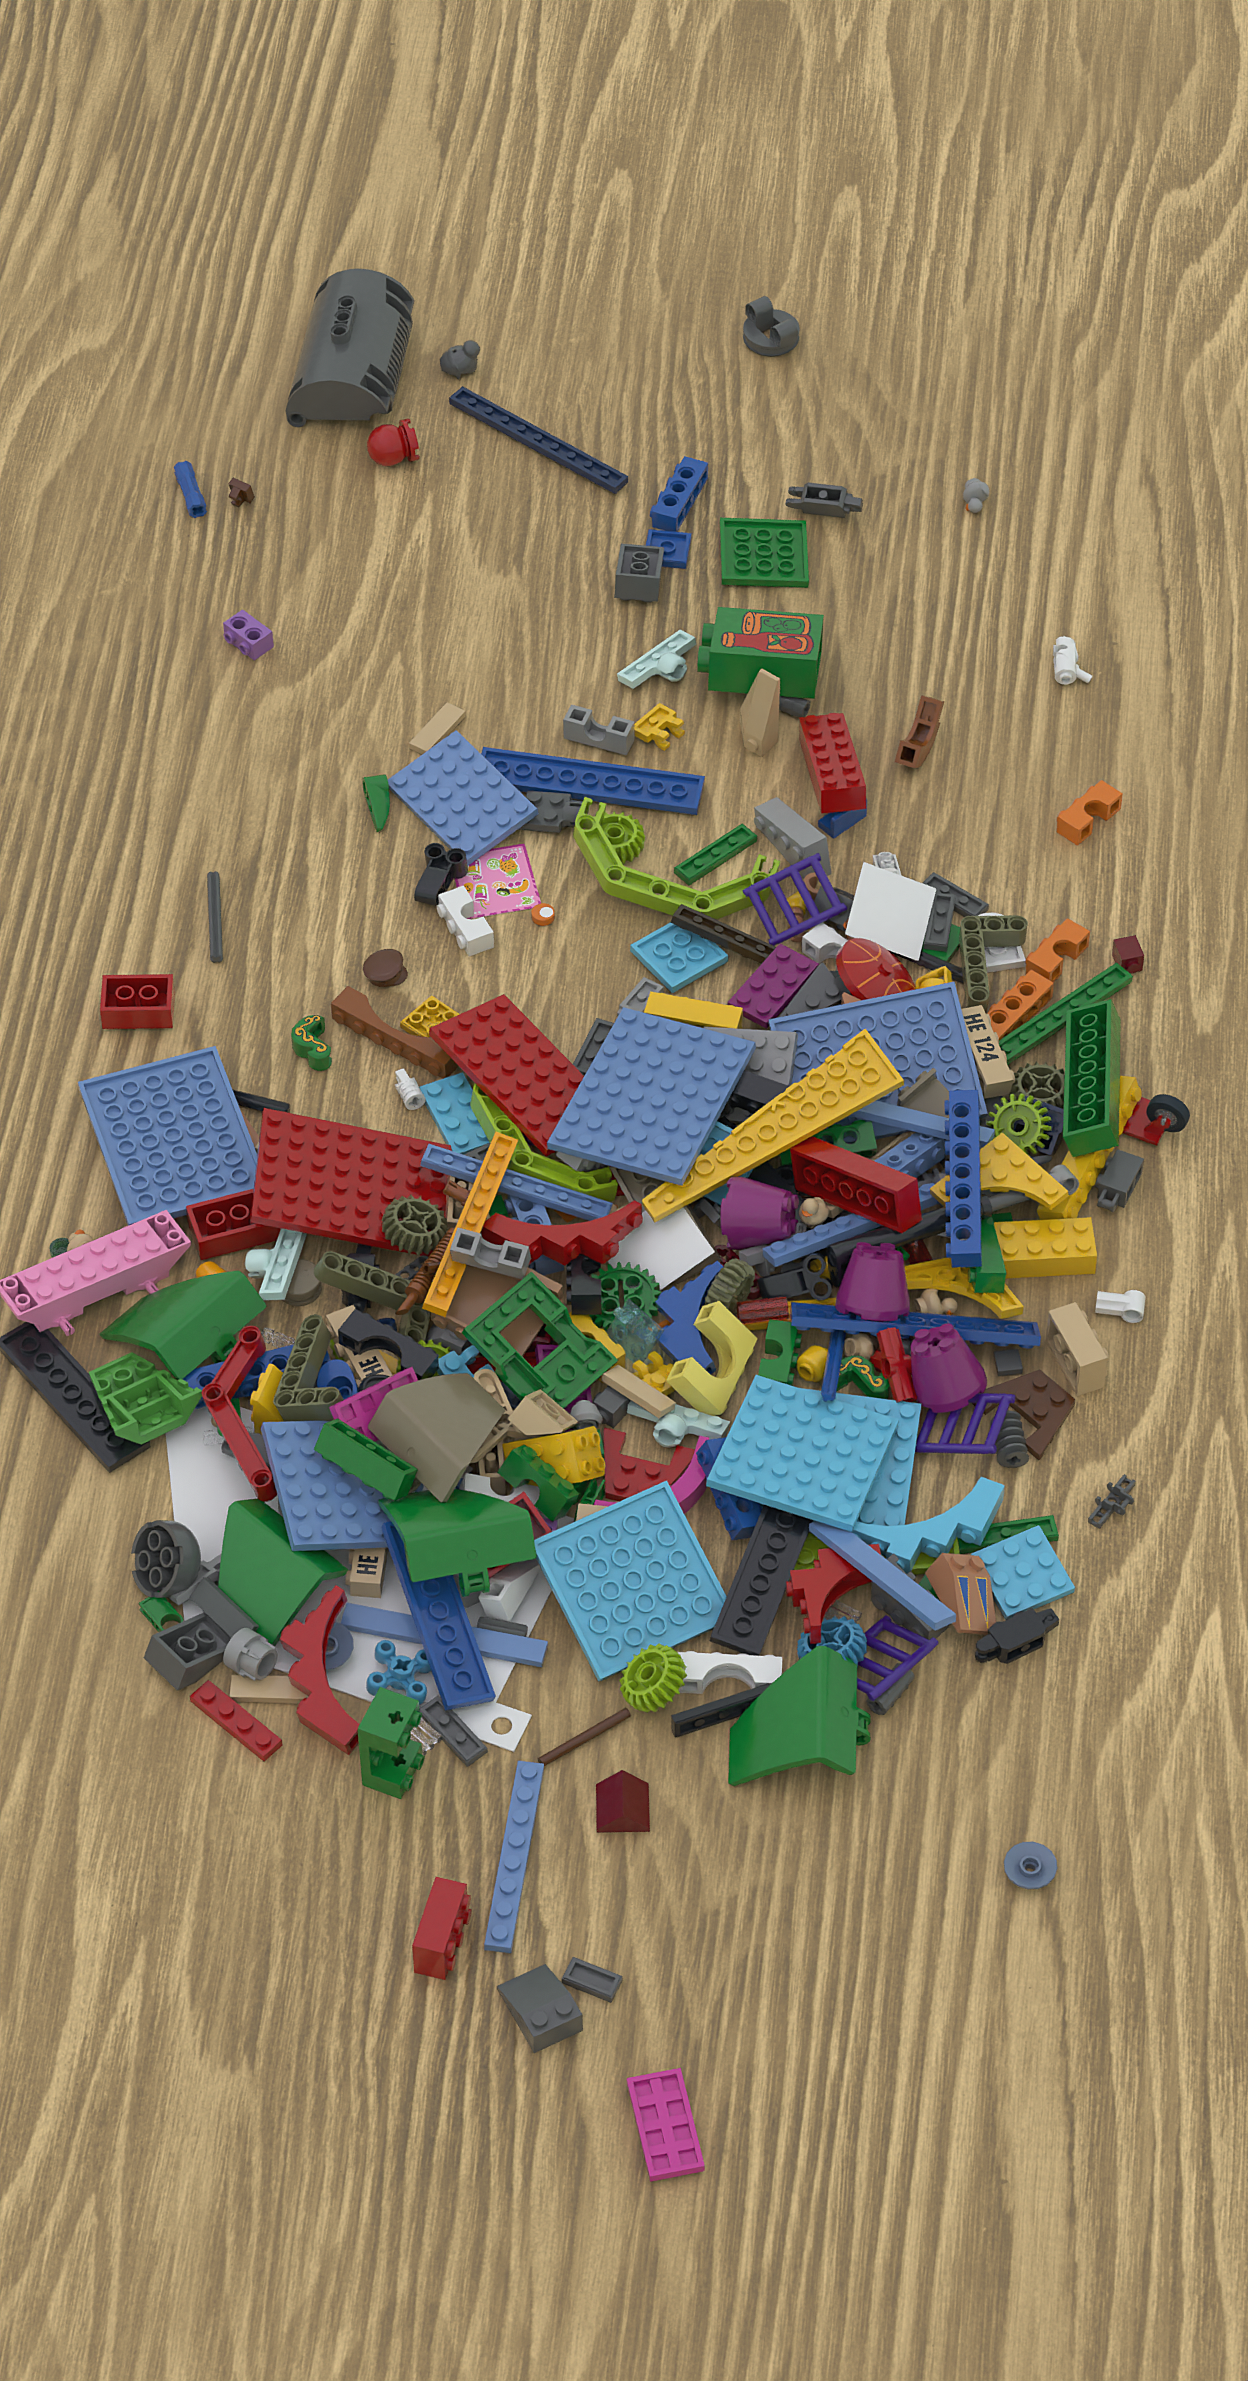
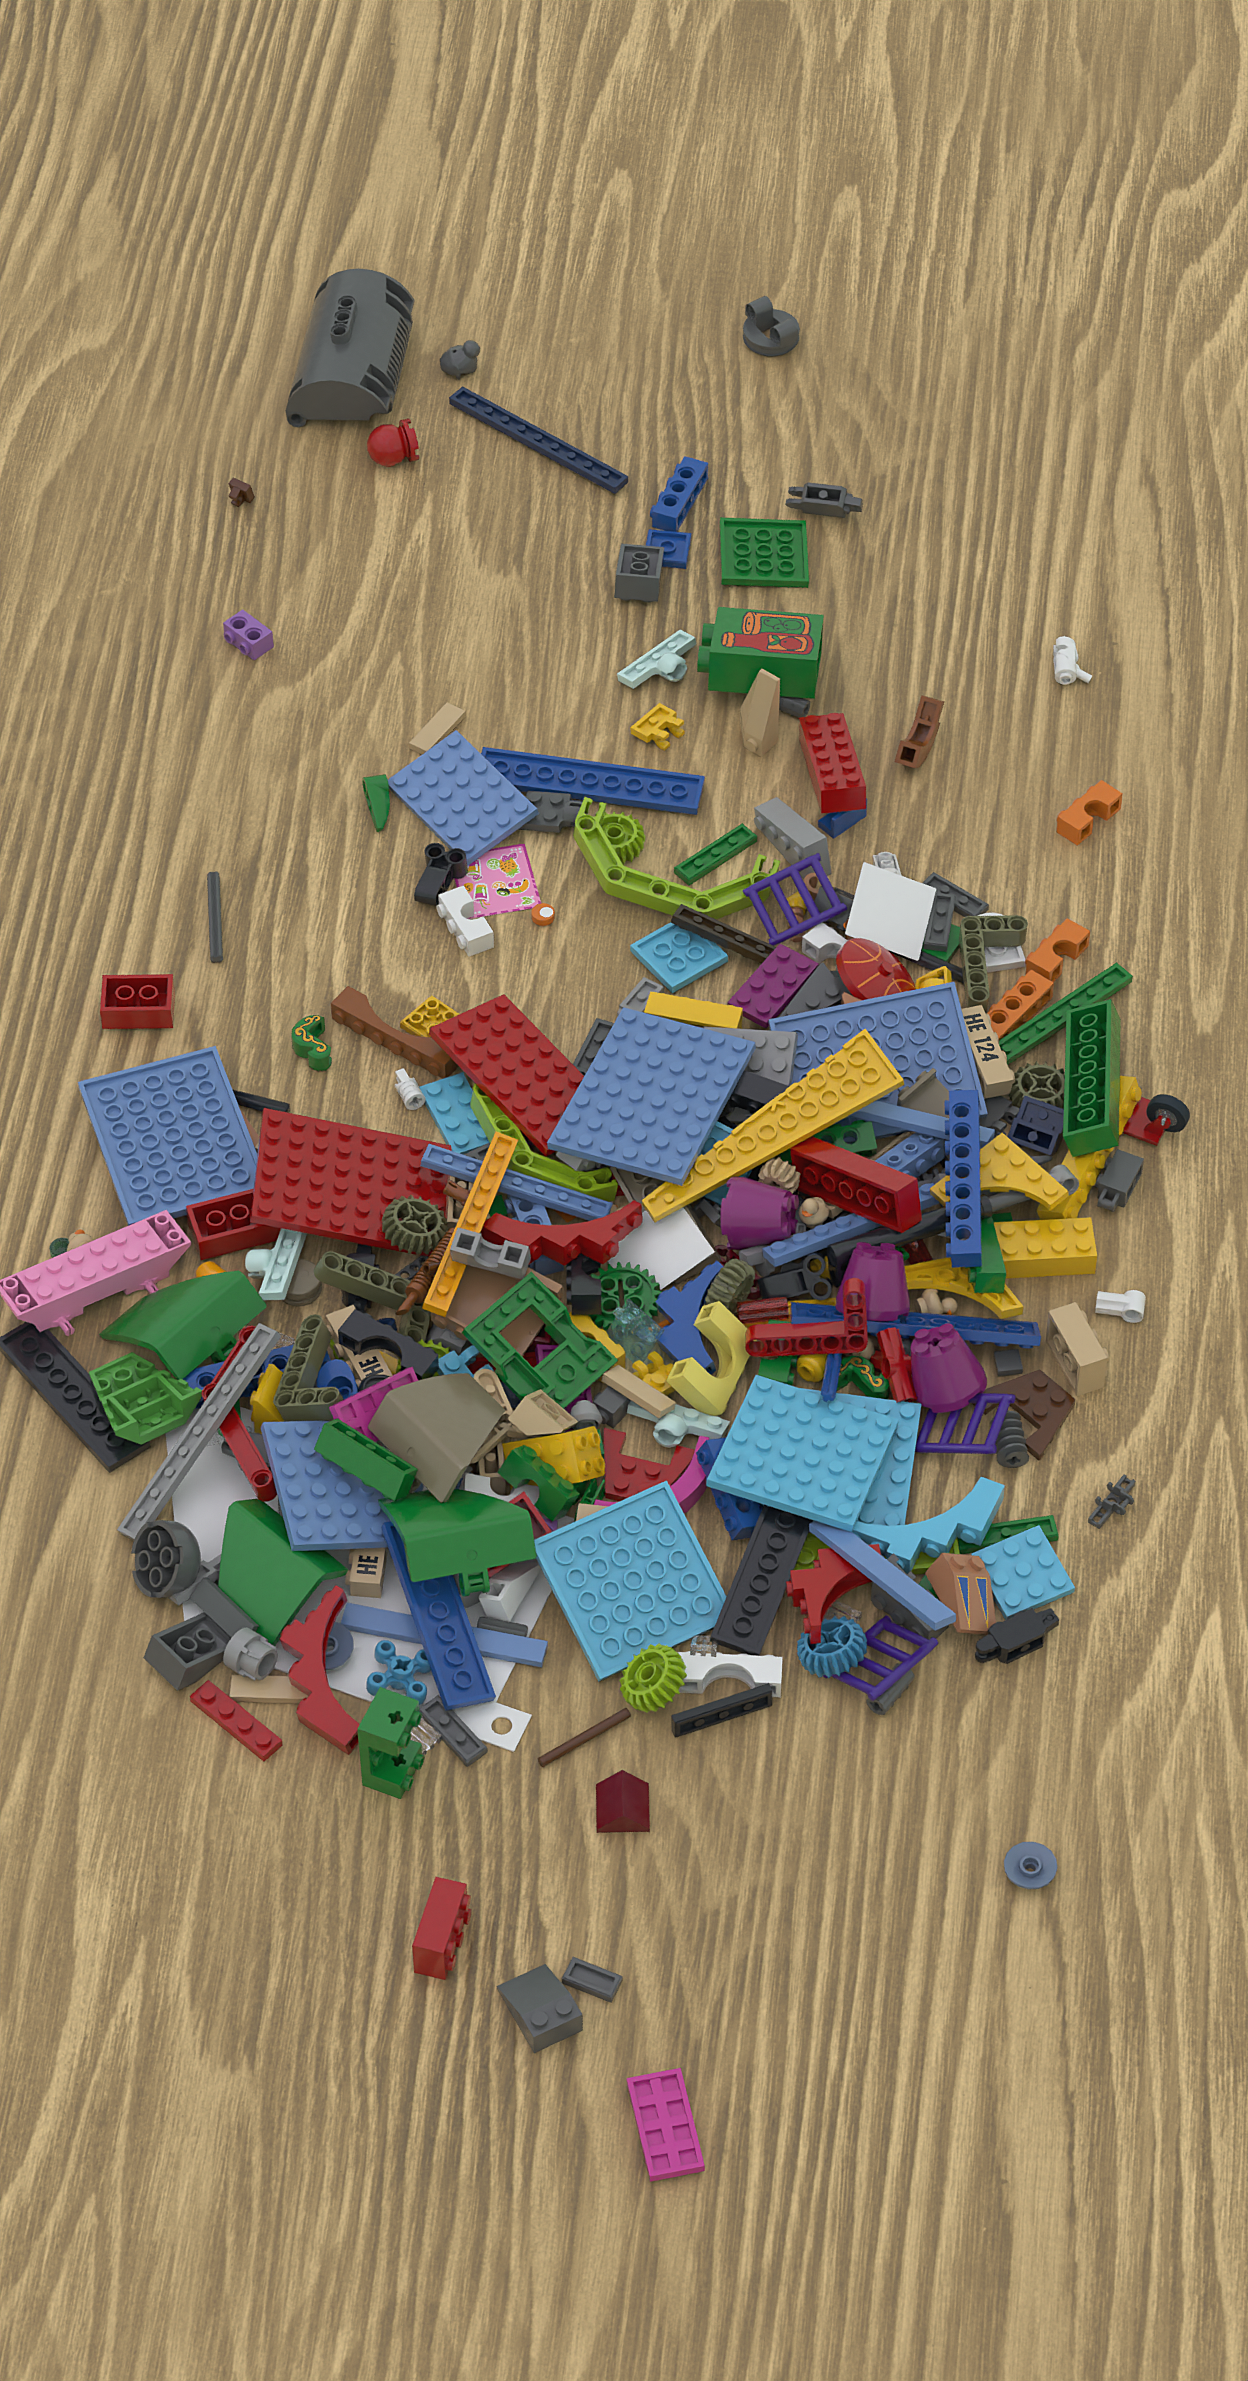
green piece [138,1591,184,1632] -> none
blue axle [174,461,207,518] -> none
reddish brown piece [363,949,408,987] -> none
medium blue plate [484,1761,544,1953] -> none
light grey arch [563,704,634,755] -> none
green panel [728,1646,871,1786] -> none
light grey animal [963,478,989,513] -> none
lime gear [986,1093,1052,1156] -> none
dark red brick [1112,935,1144,974] -> none
none -> light grey plate [117,1323,281,1541]
none -> clear tile [690,1635,718,1657]
none -> red beam [745,1278,868,1357]
none -> tan gear [758,1158,800,1194]

